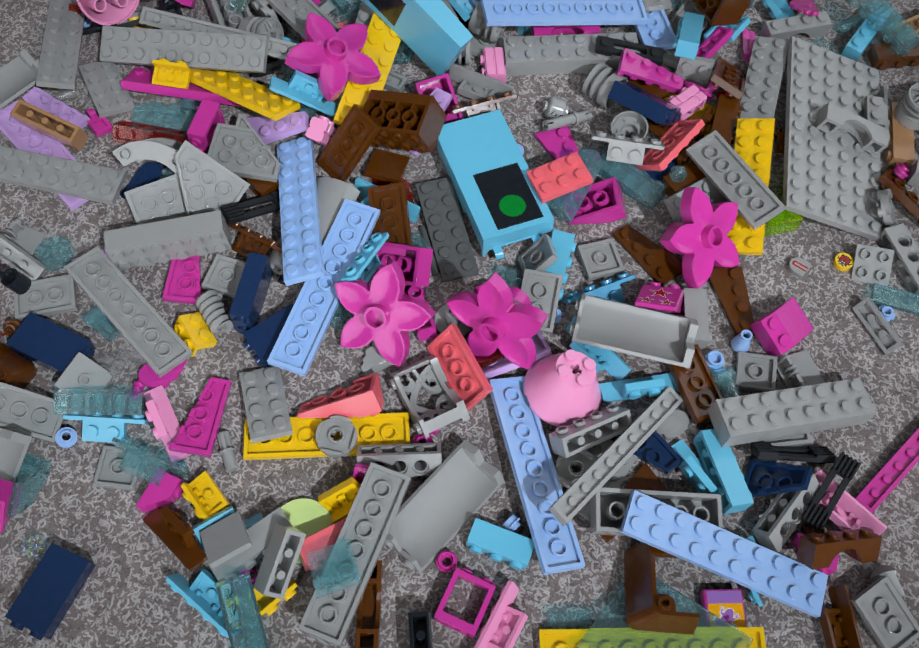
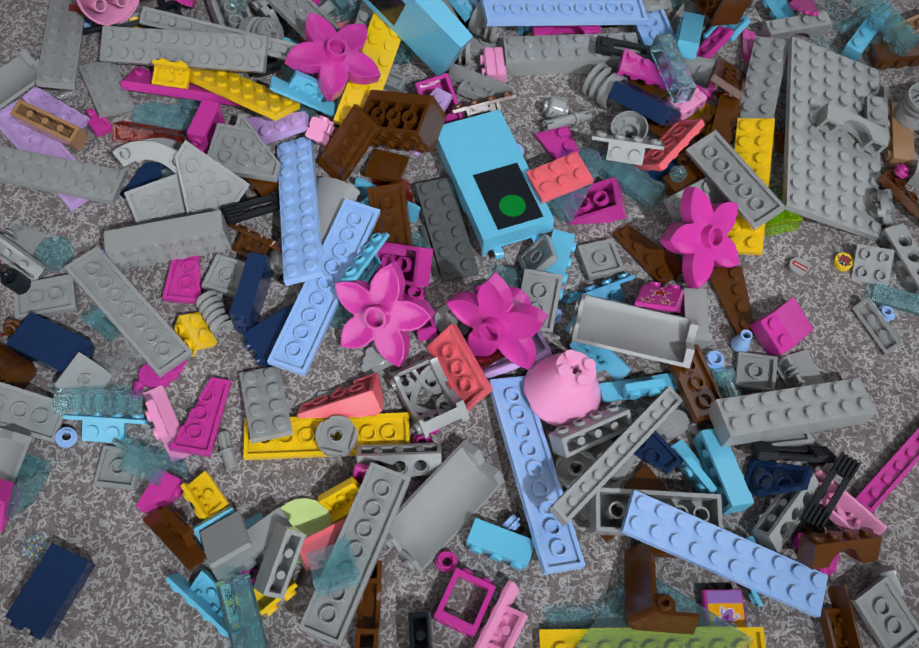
none -> clear light blue brick [650,33,697,103]

